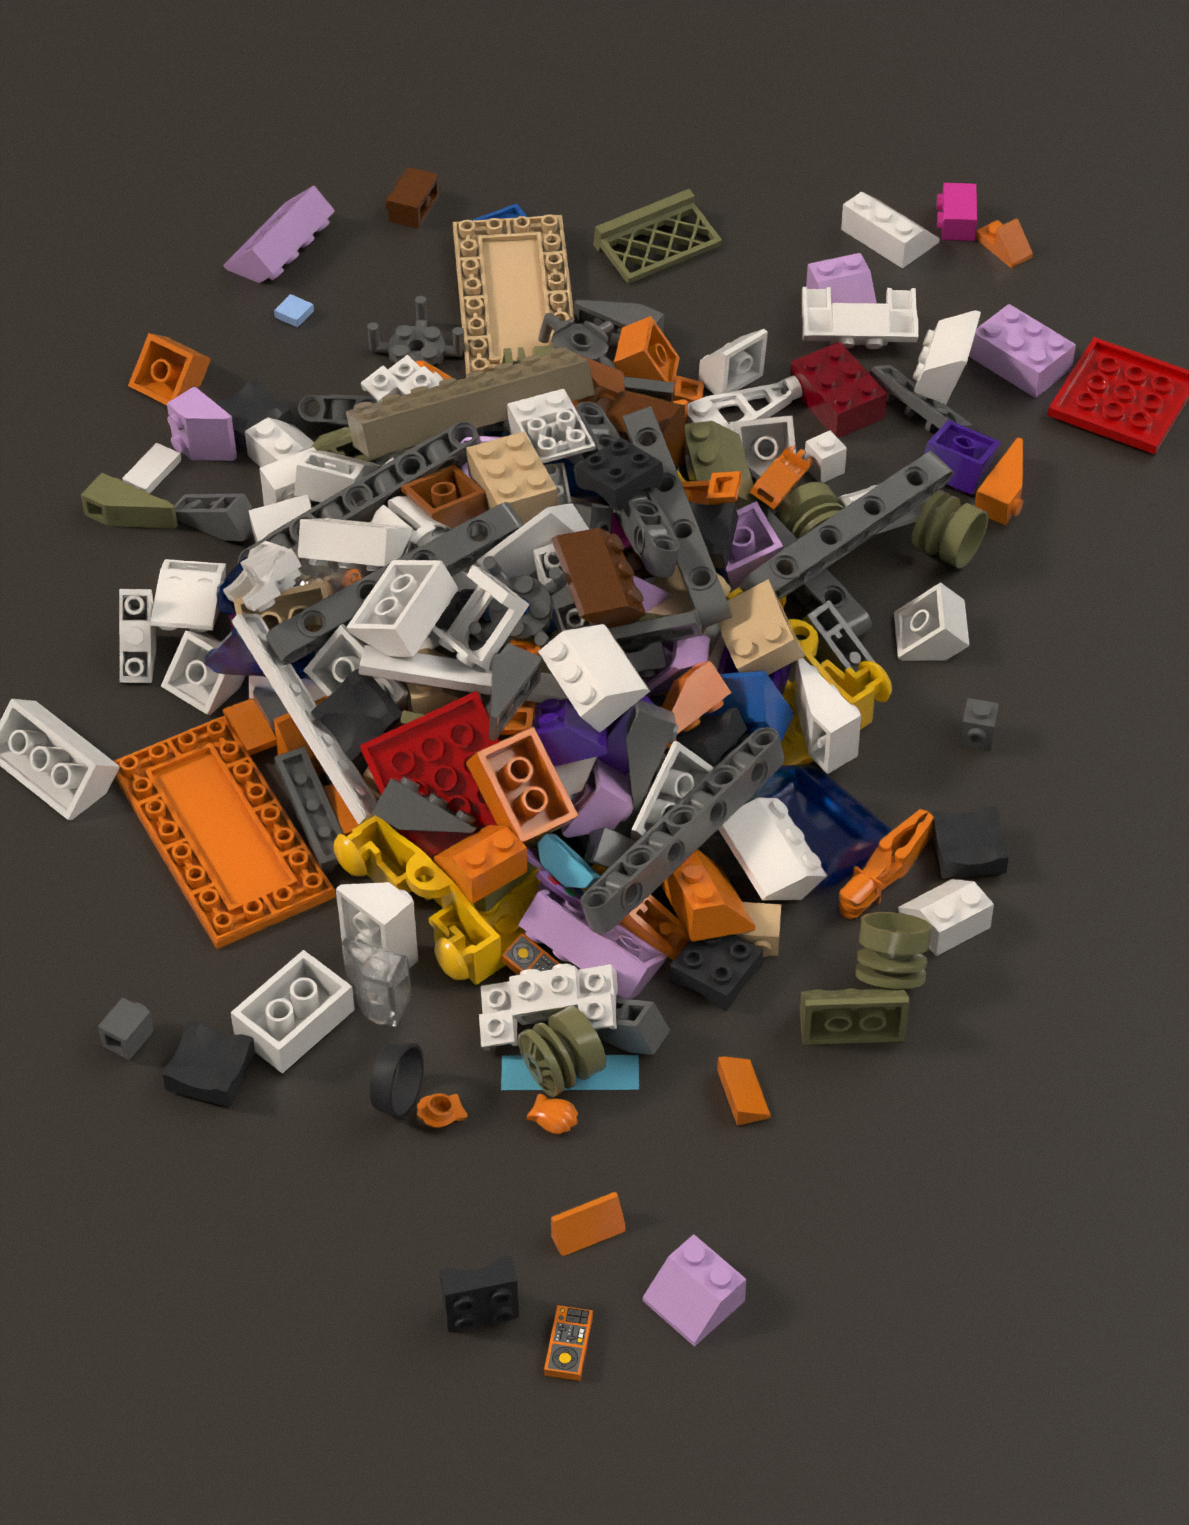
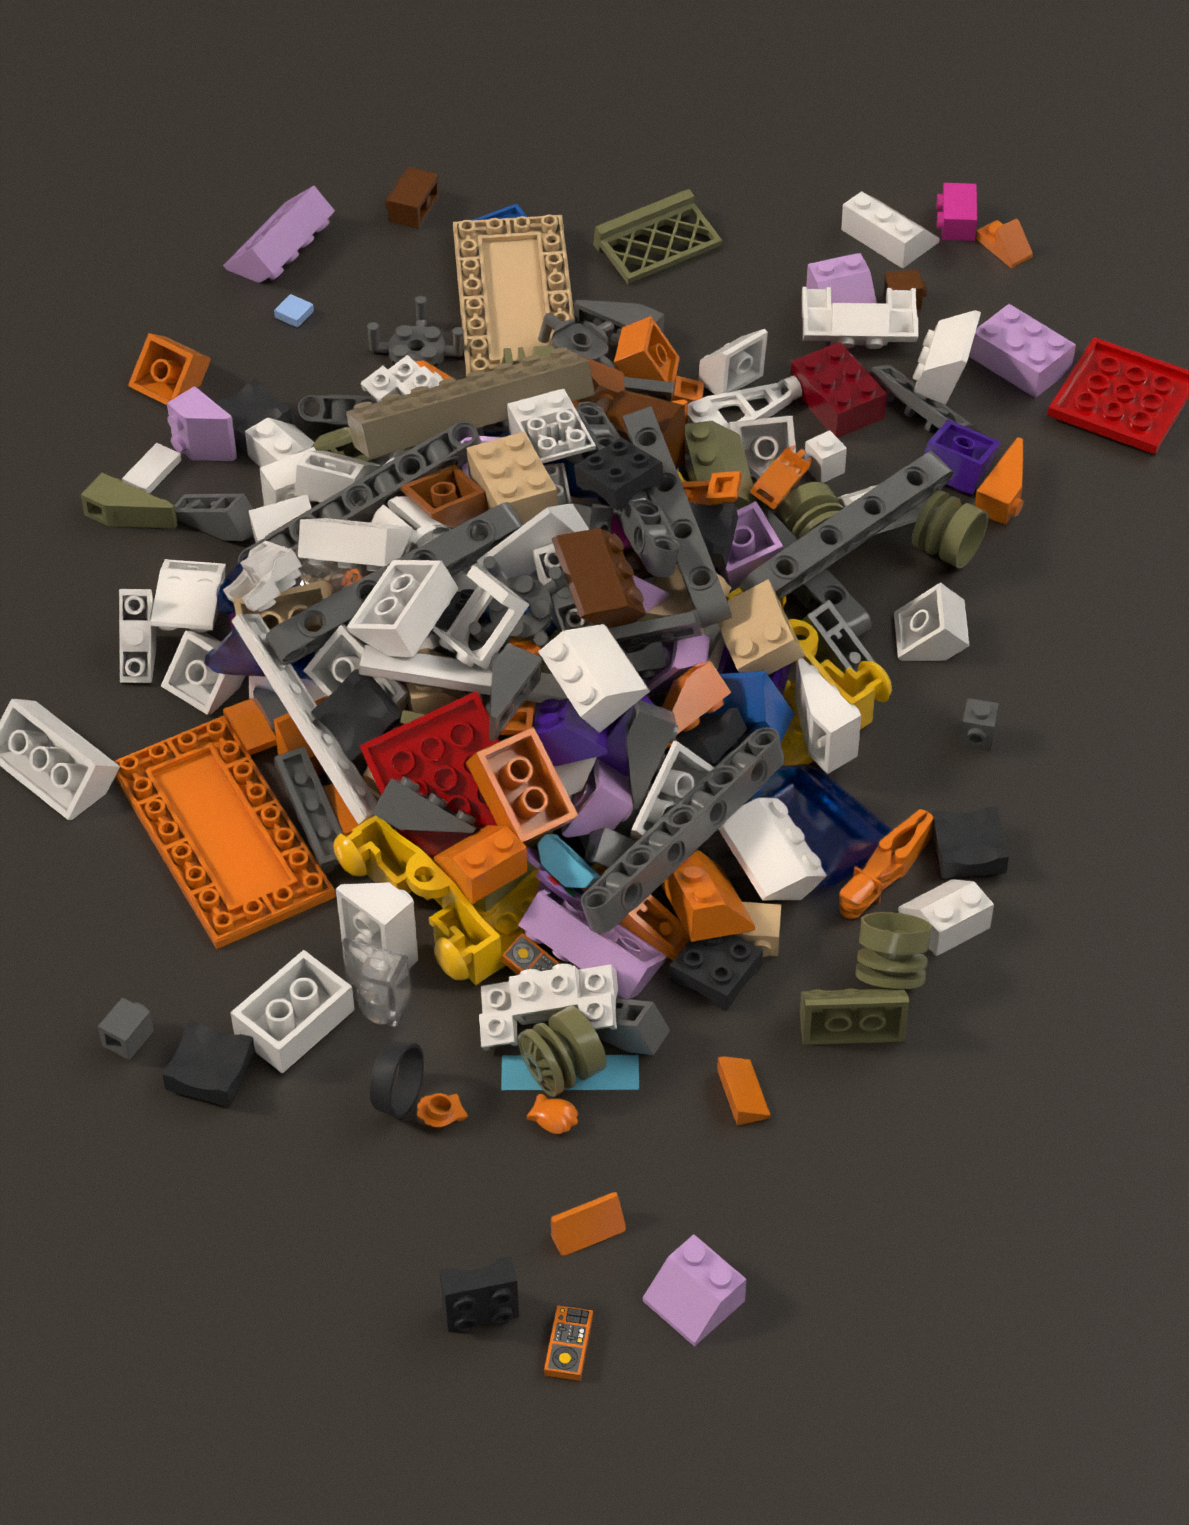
none -> reddish brown brick [883,269,927,309]

